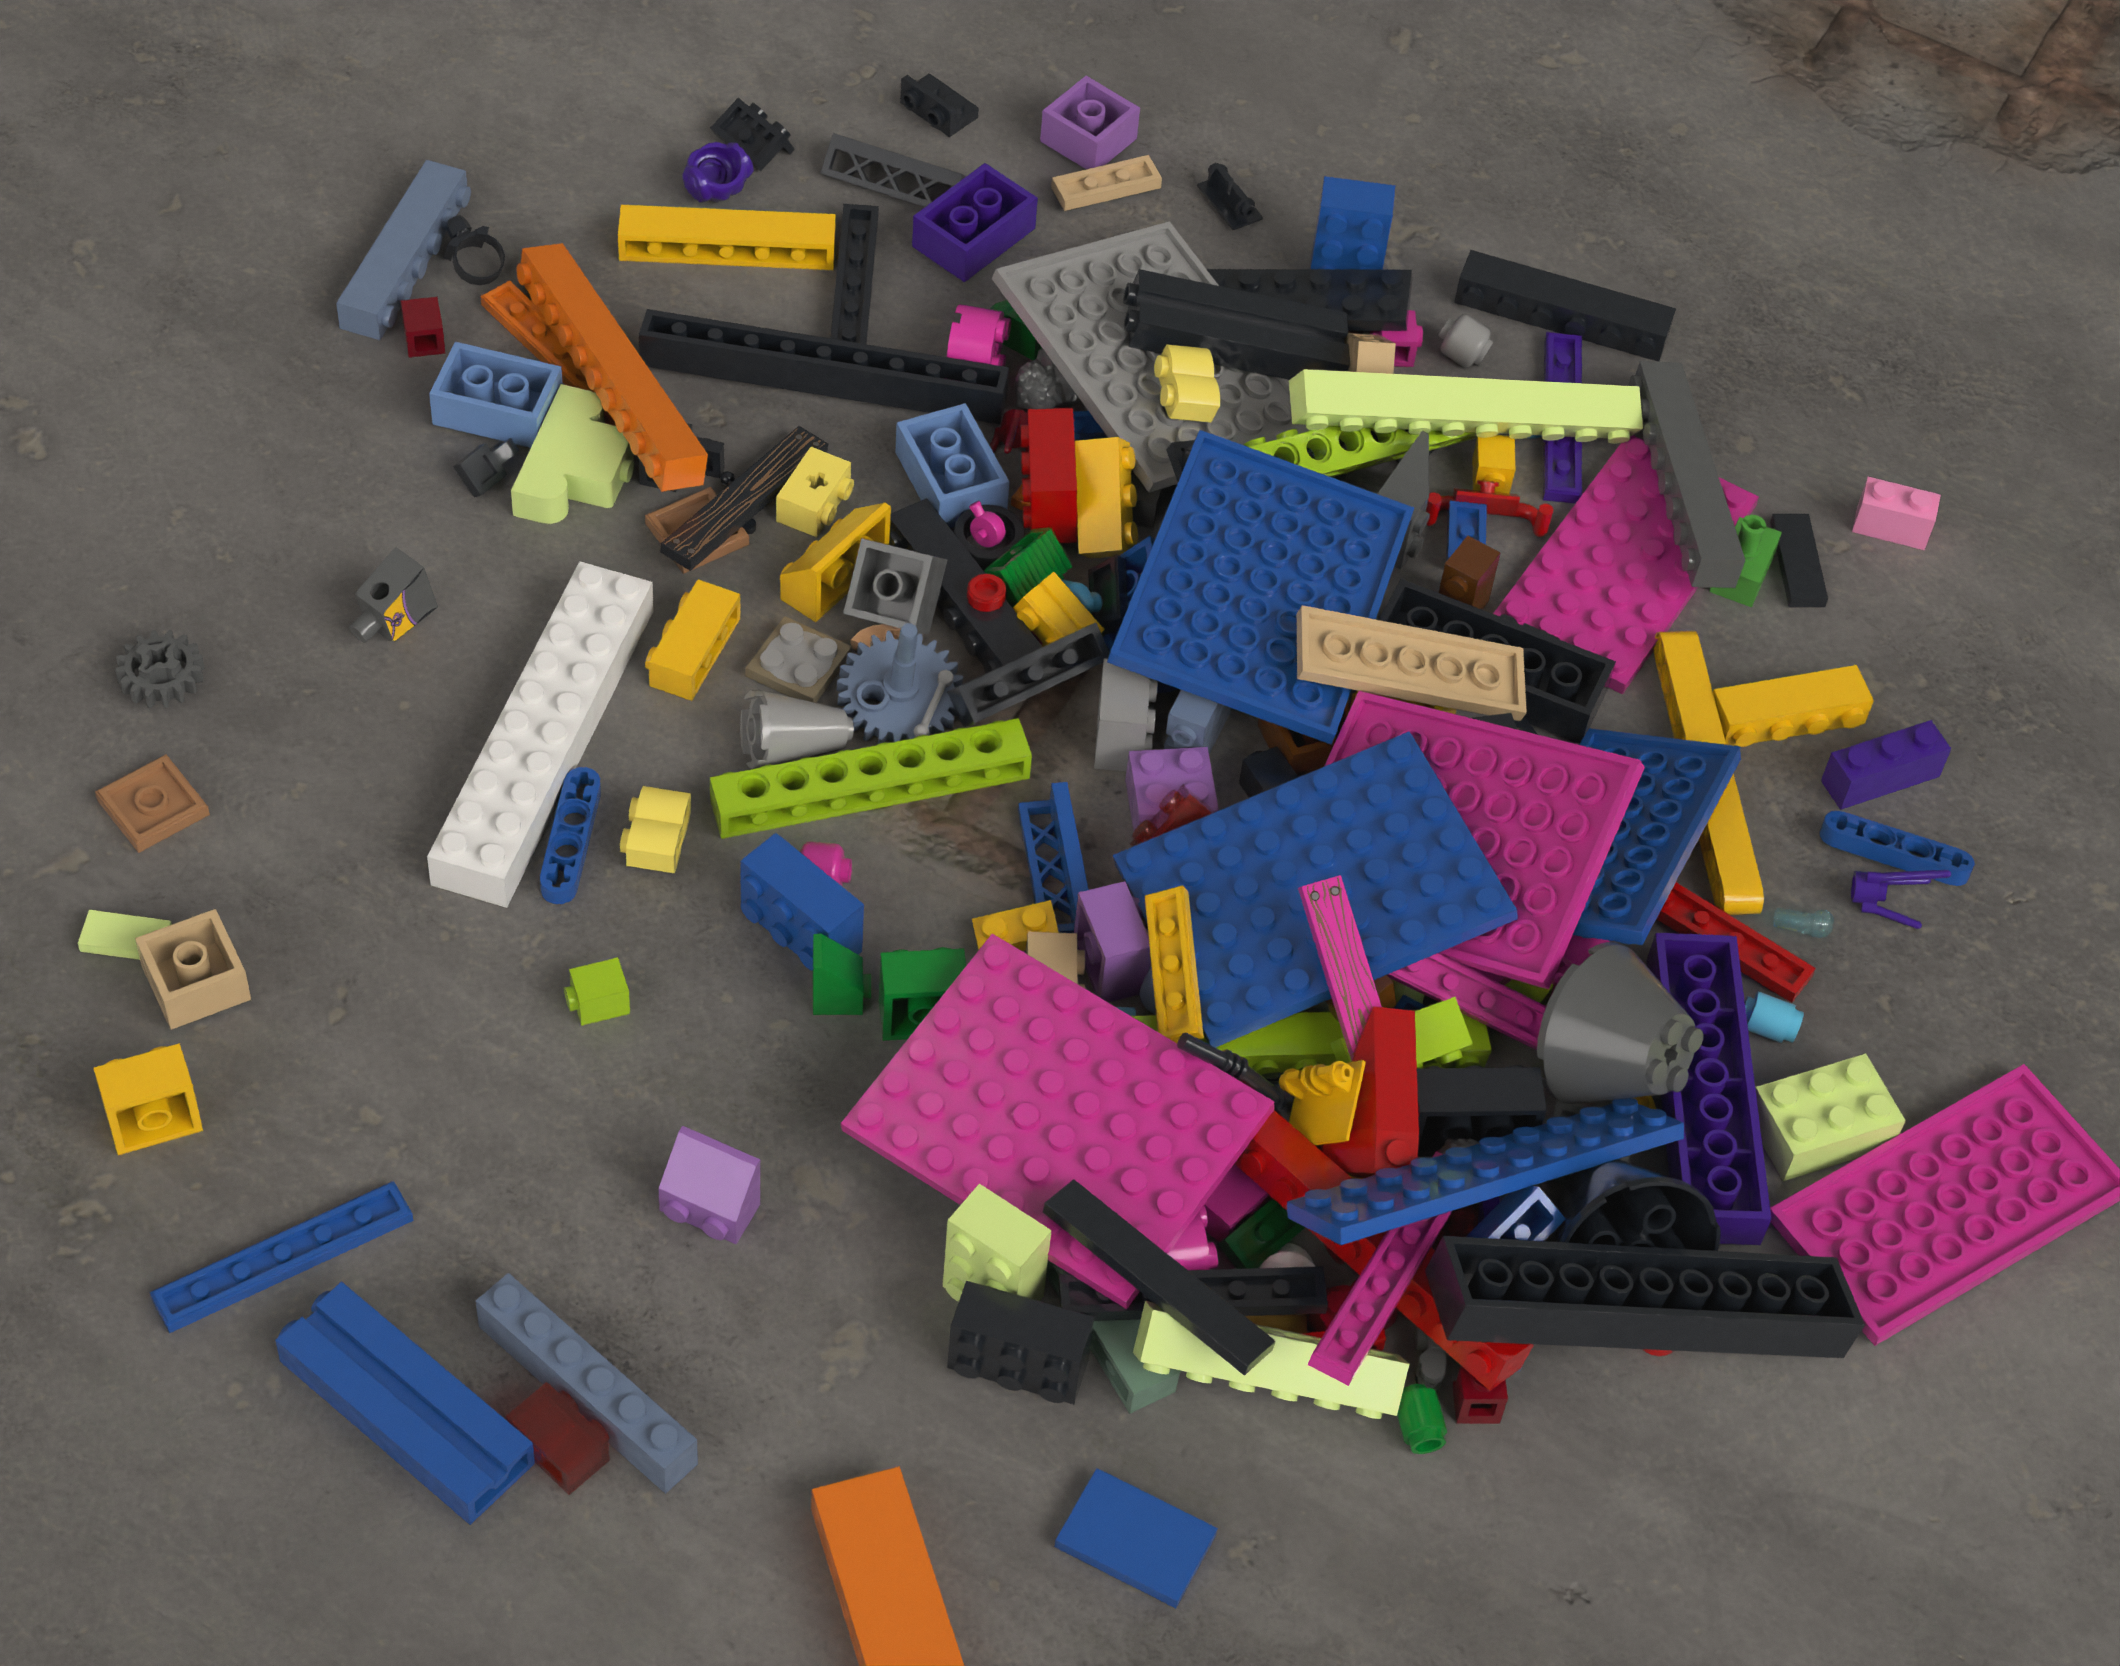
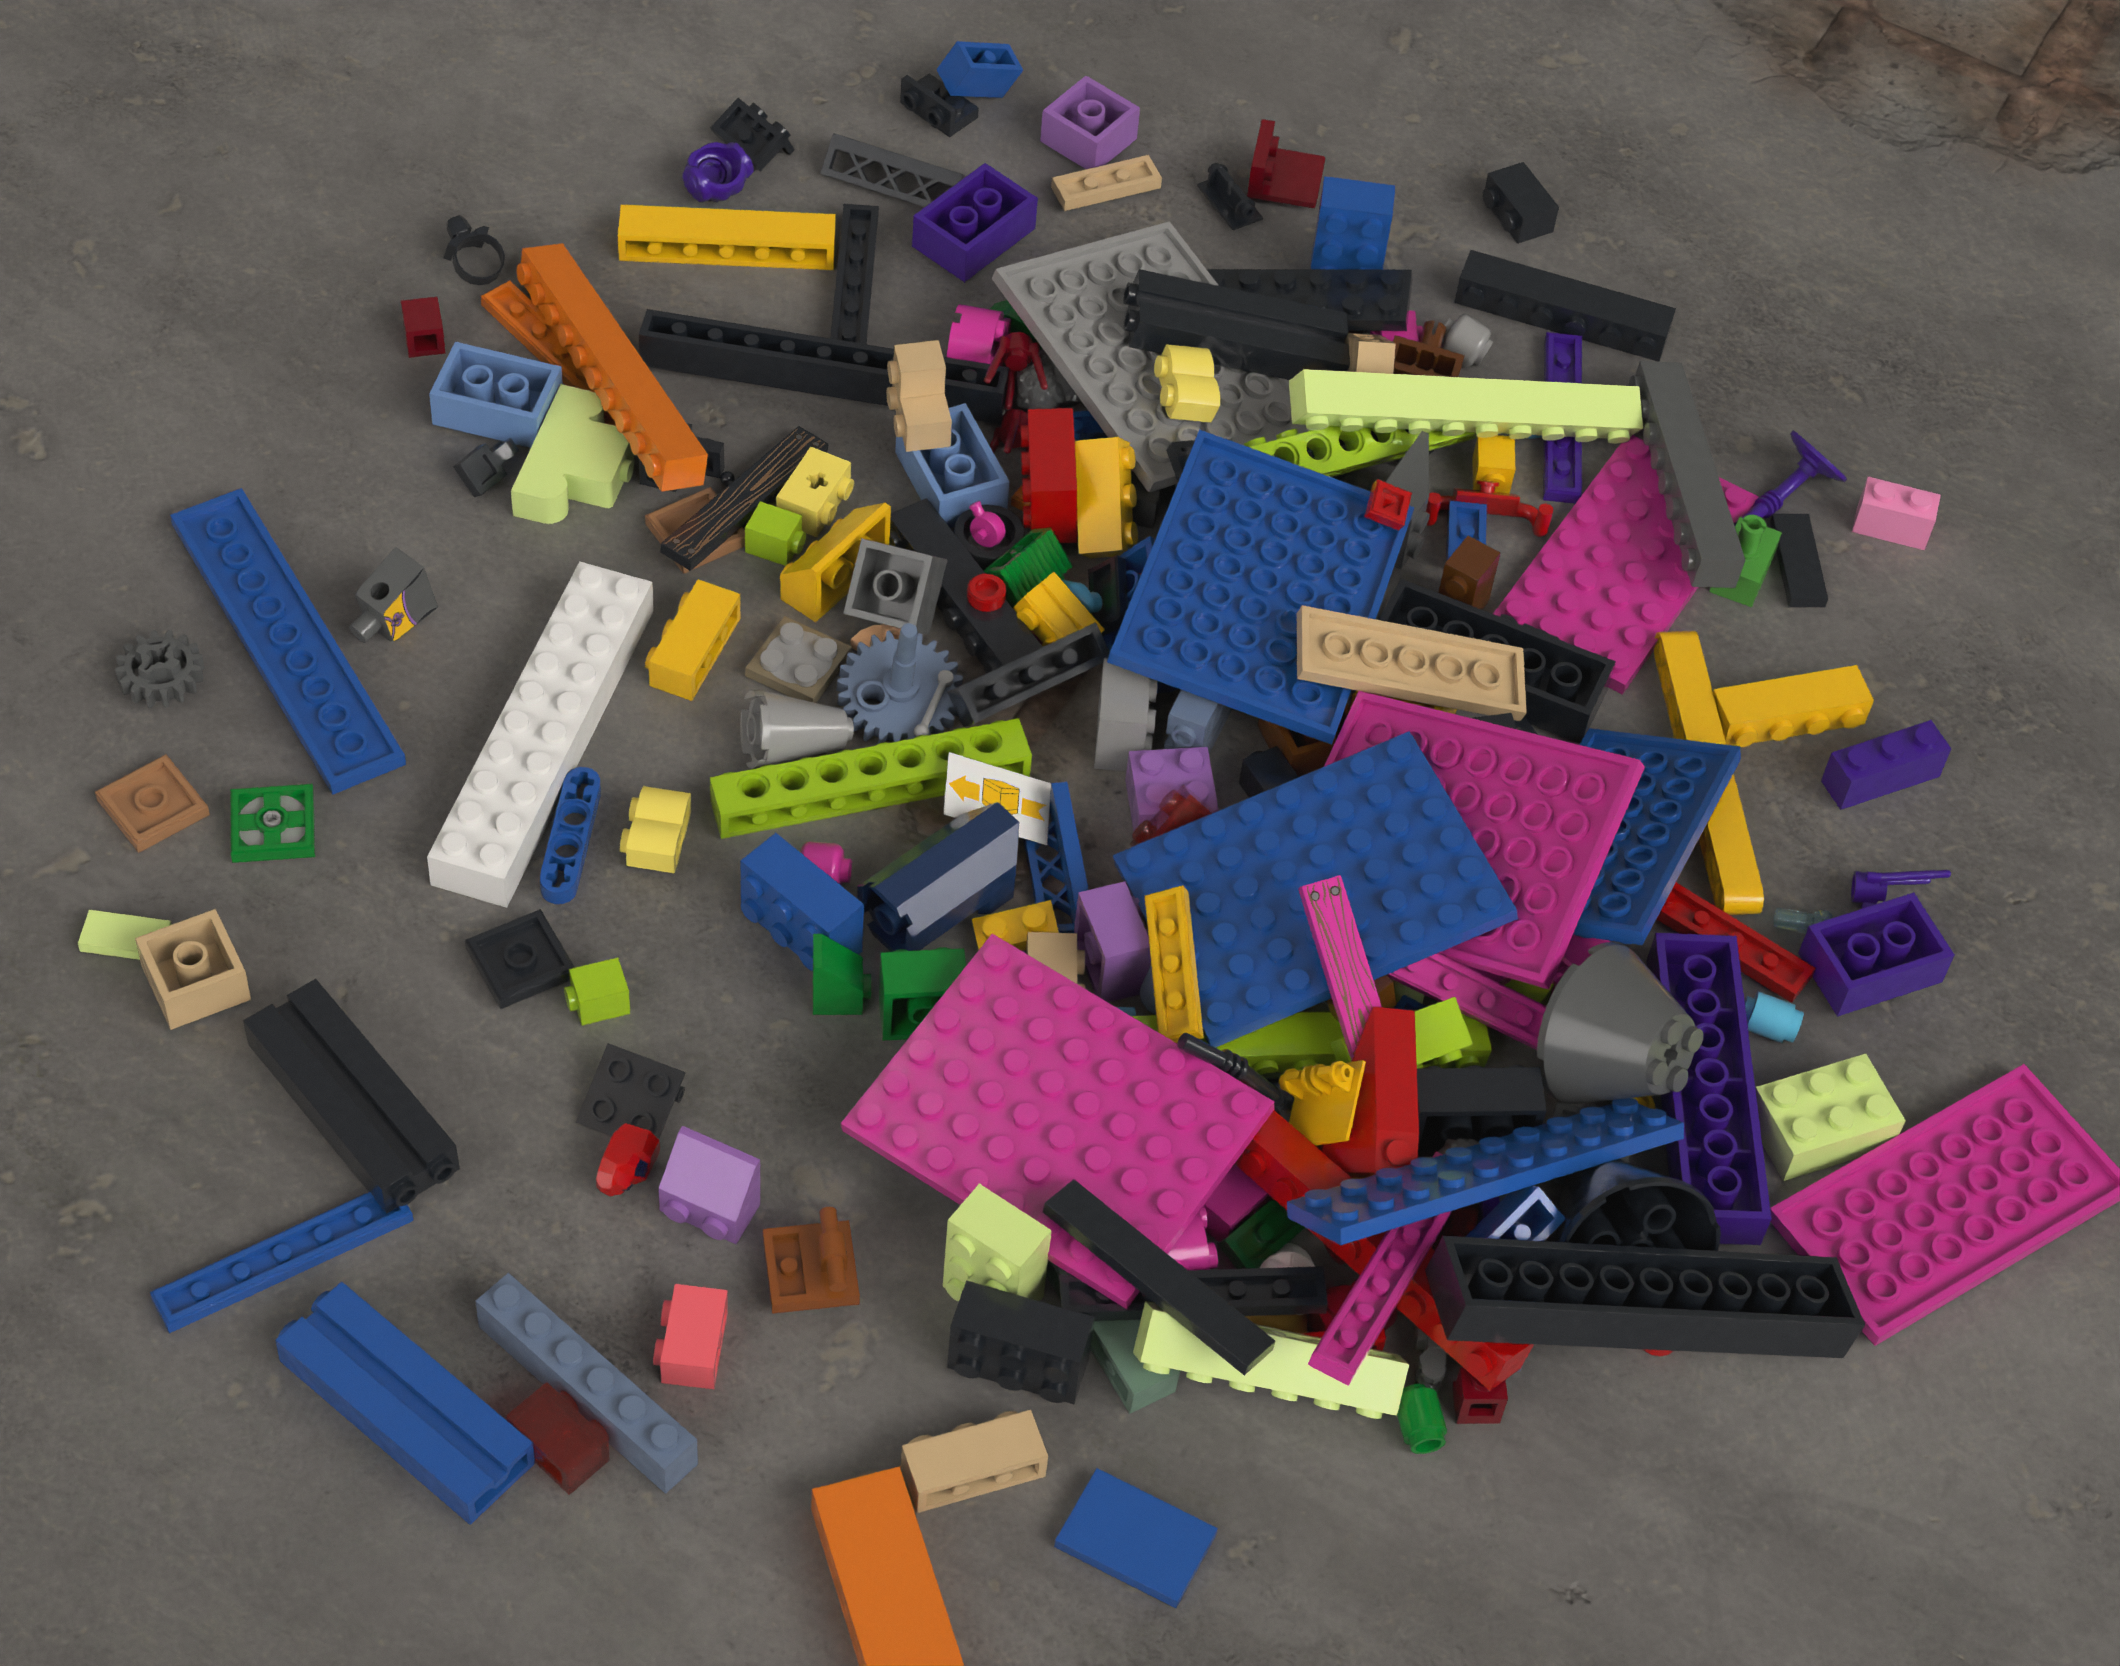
yellow brick [93,1043,203,1155] -> none
sand blue brick [336,160,471,340] -> none
blue beam [1819,811,1975,886] -> none
none -> blue plate [170,488,406,795]
none -> green piece [230,784,315,863]
none -> black brick [243,979,460,1214]
none -> black plate [465,909,575,1009]
none -> black hinge [576,1043,686,1139]
none -> red rock [596,1123,660,1197]
none -> coral brick [653,1284,728,1390]
none -> lime brick [745,501,806,566]
none -> dark orange plate [763,1207,860,1314]
none -> dark blue brick [857,802,1020,952]
none -> tan brick [886,340,952,452]
none -> tan brick [901,1409,1048,1513]
none -> blue brick [936,41,1023,98]
none -> white sticker [944,752,1051,845]
none -> dark red plant [984,332,1048,410]
none -> dark red bracket [1247,119,1326,208]
none -> red tile [1365,479,1412,531]
none -> reddish brown brick [1393,320,1465,377]
none -> black brick [1483,162,1559,244]
none -> dark purple dish [1734,430,1847,526]
none -> dark purple brick [1798,892,1955,1017]

